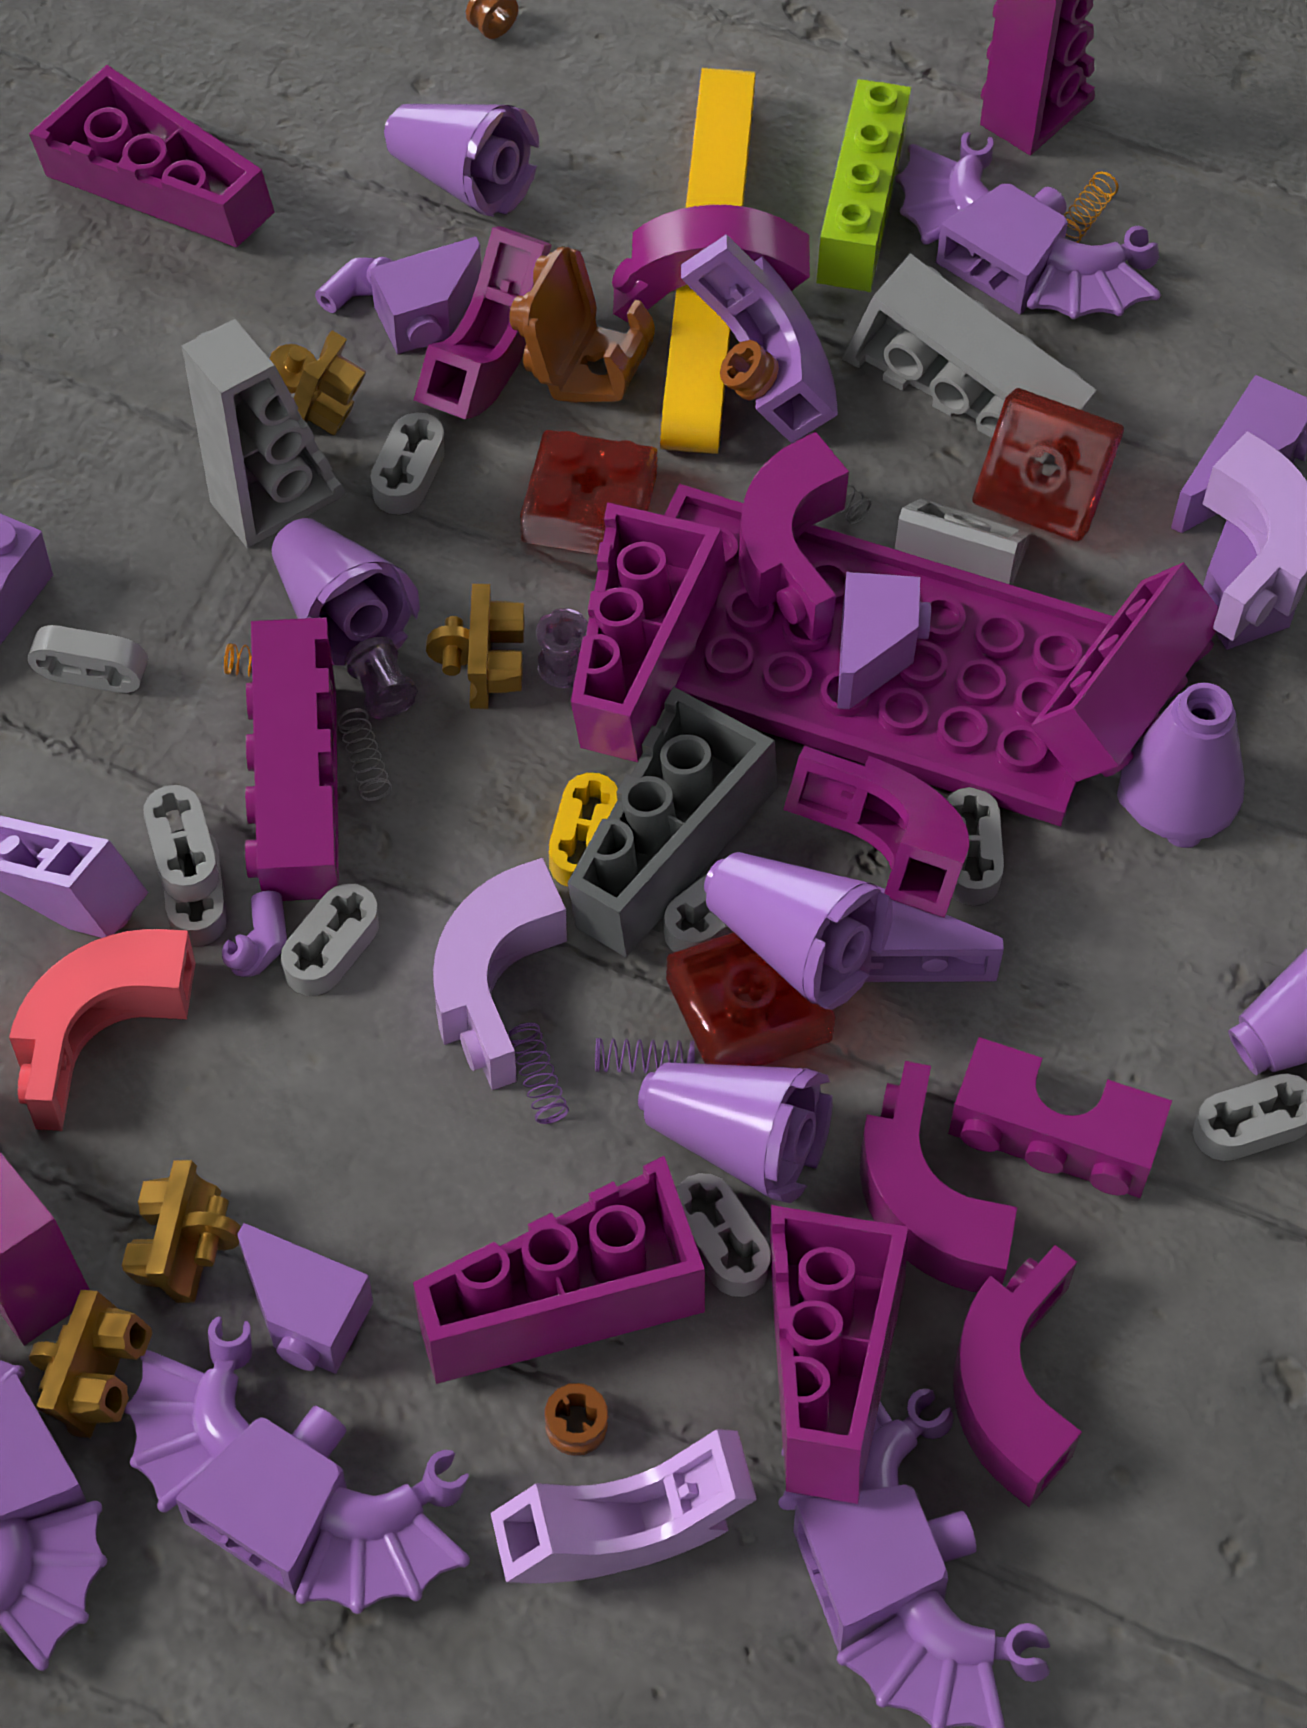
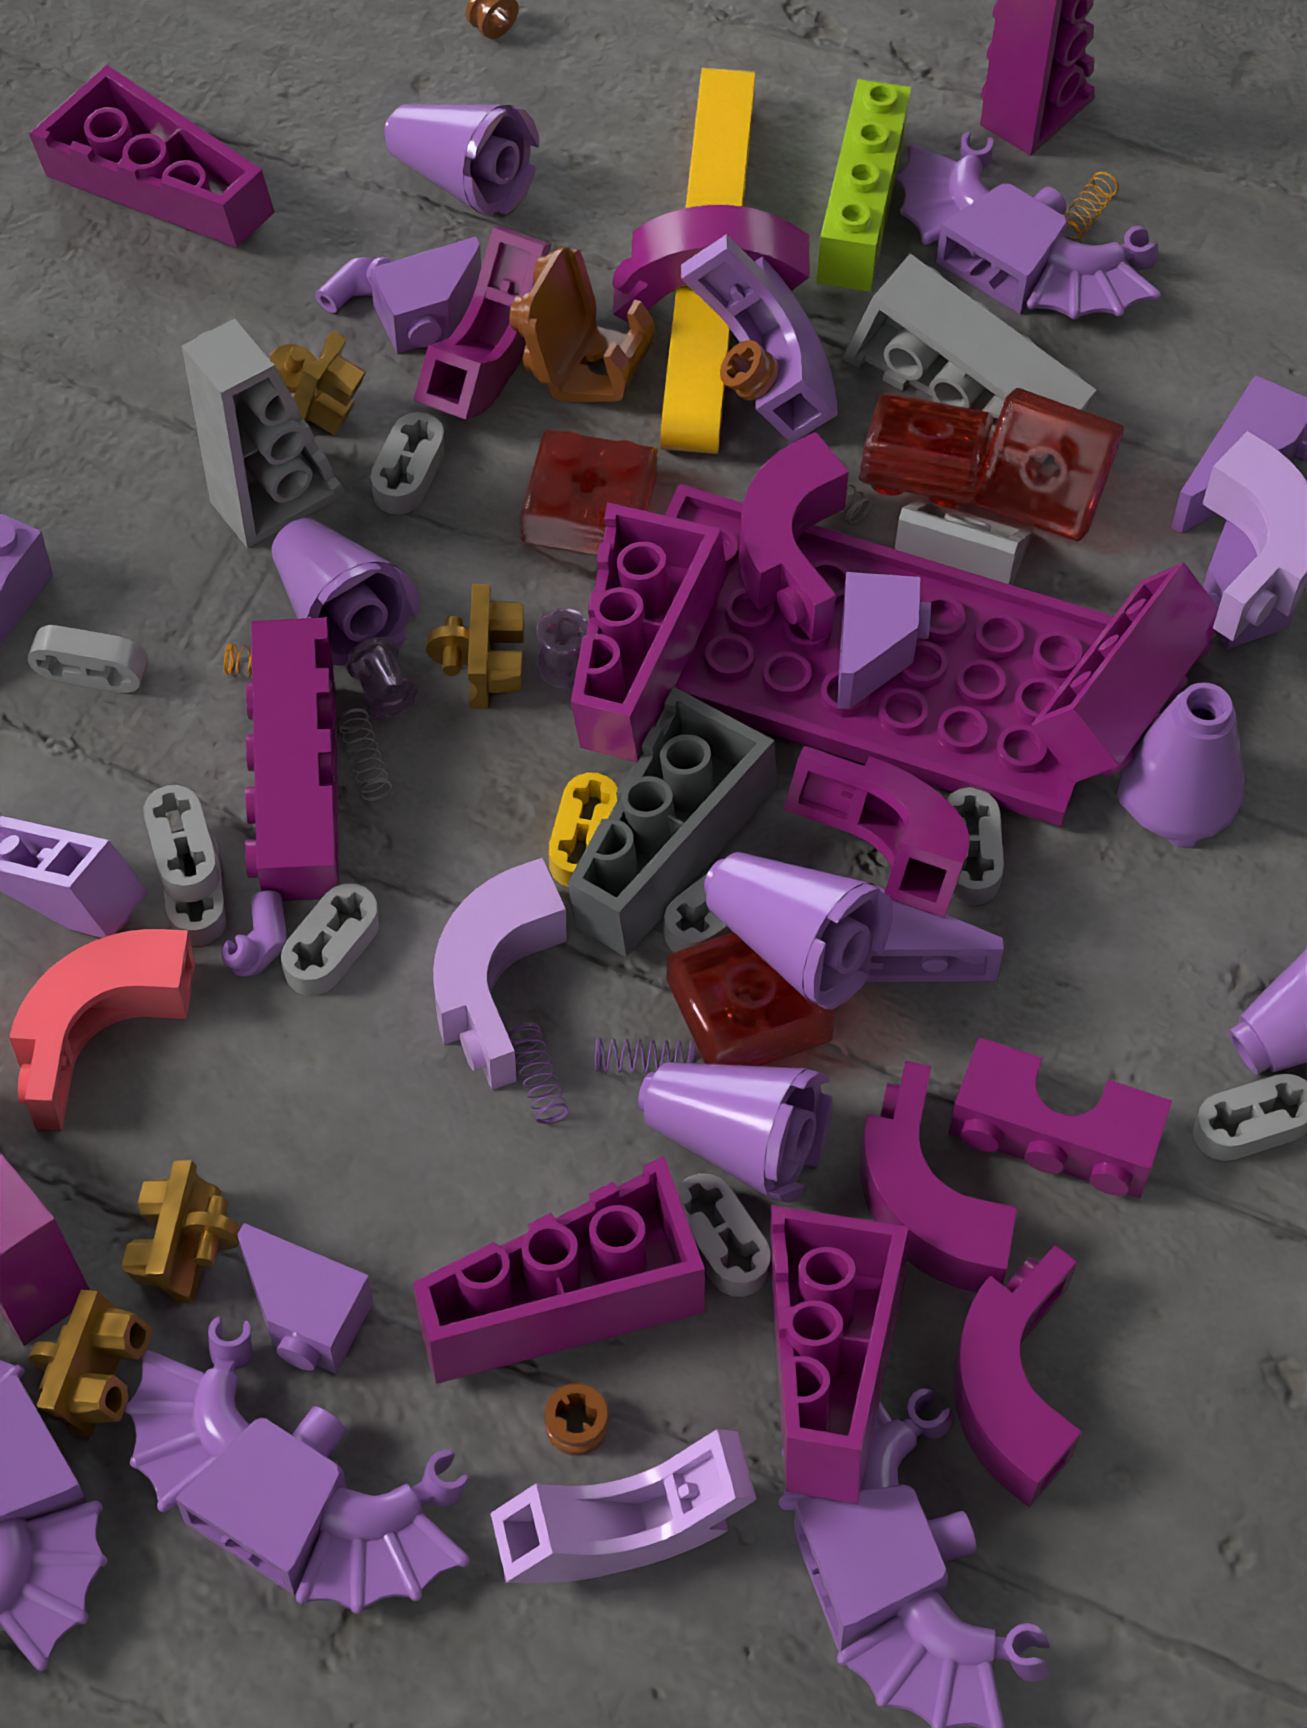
none -> clear red brick [858,392,993,507]

